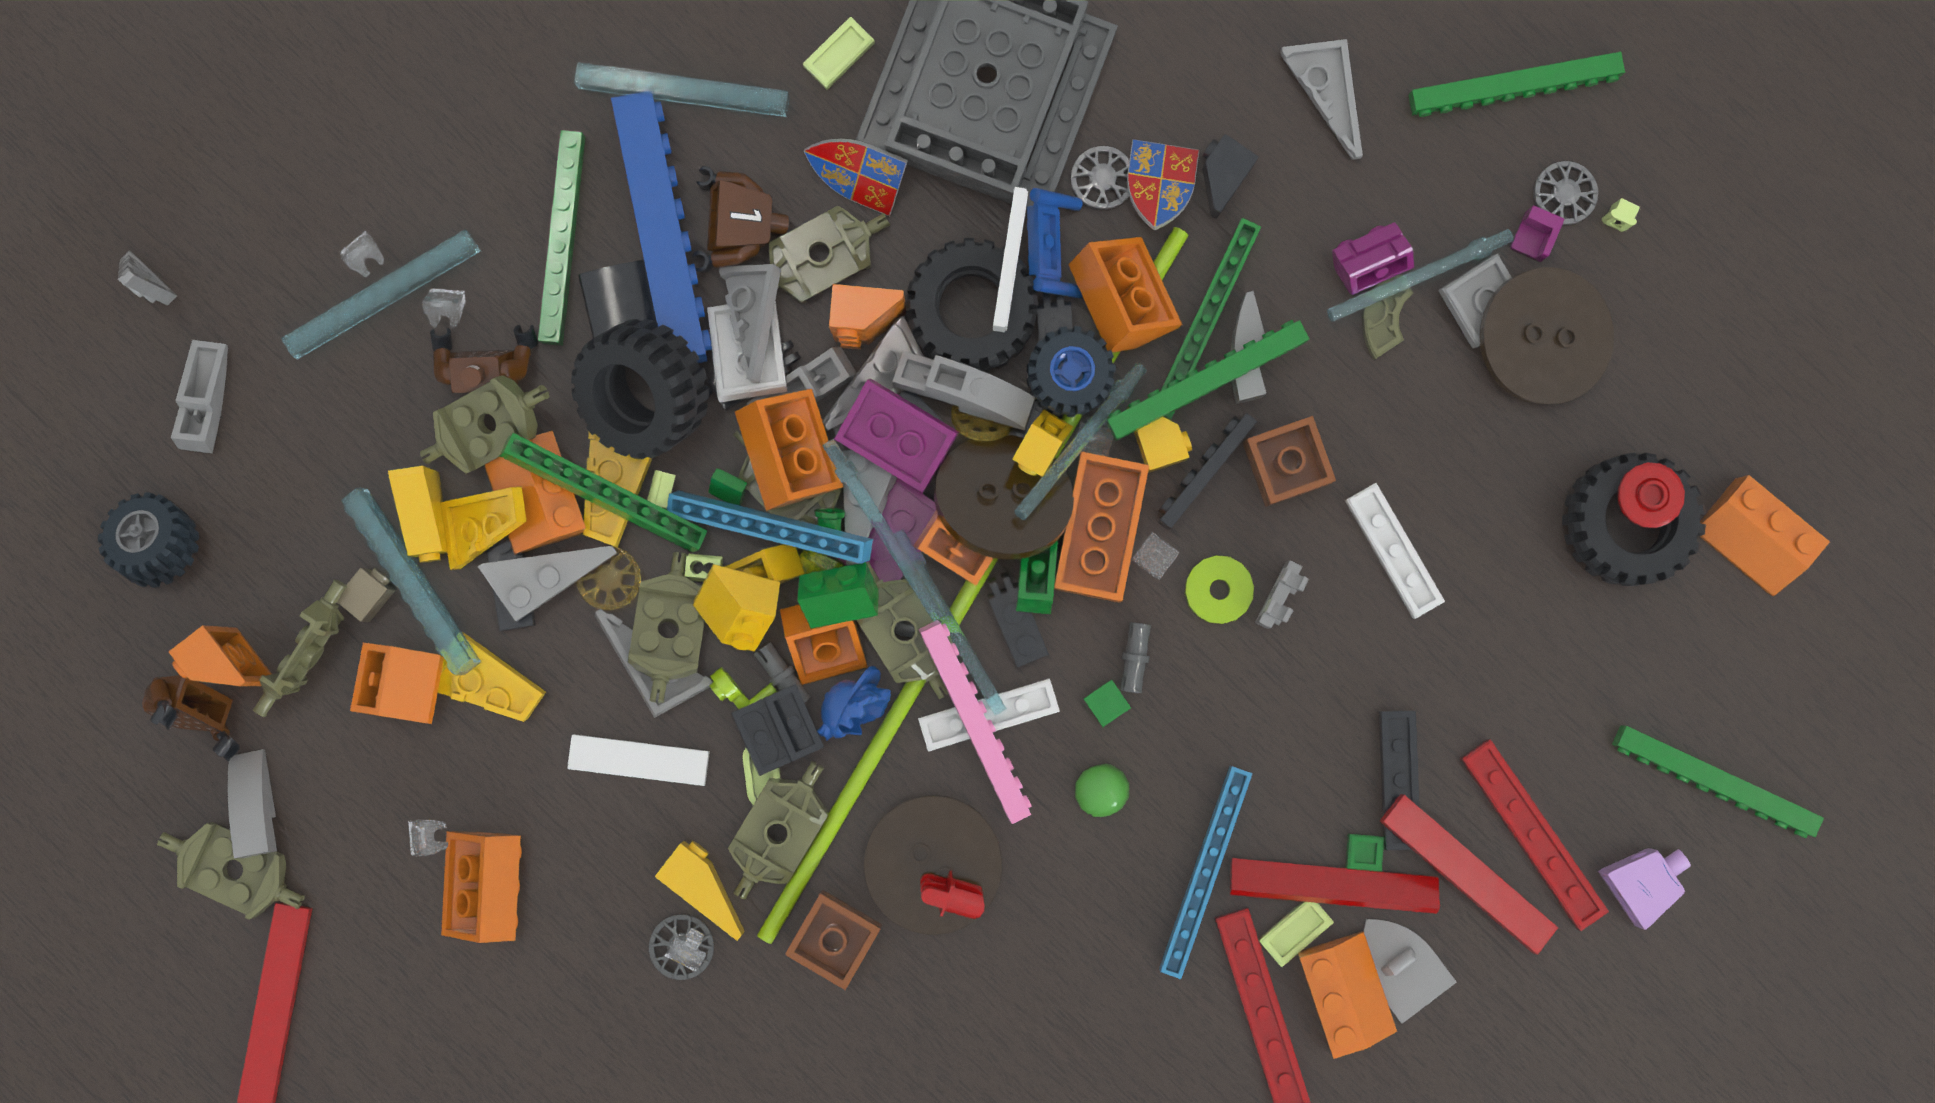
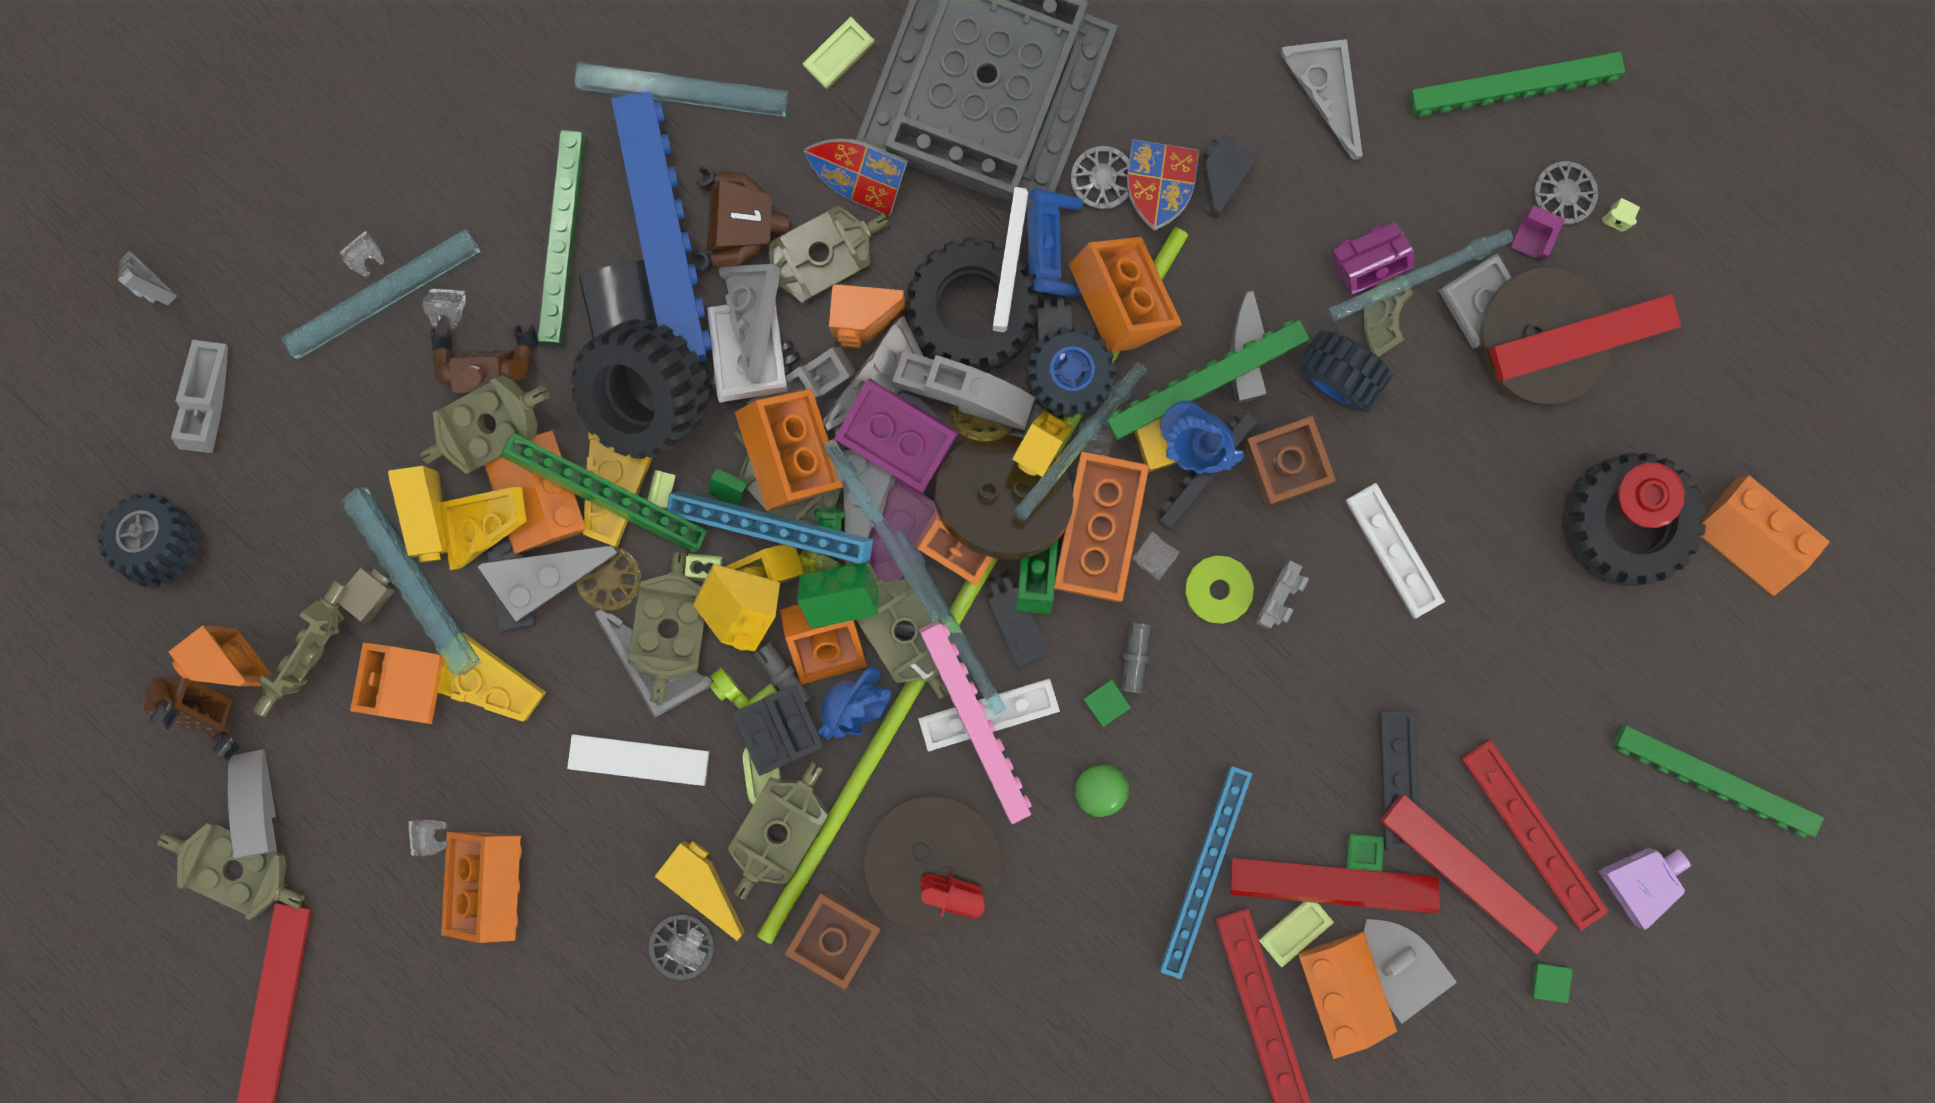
green piece [1160,218,1261,420] -> none
none -> blue hair [1160,401,1244,474]
none -> black wheel [1296,330,1393,413]
none -> red tile [1489,294,1681,382]
none -> green tile [1531,962,1573,1003]

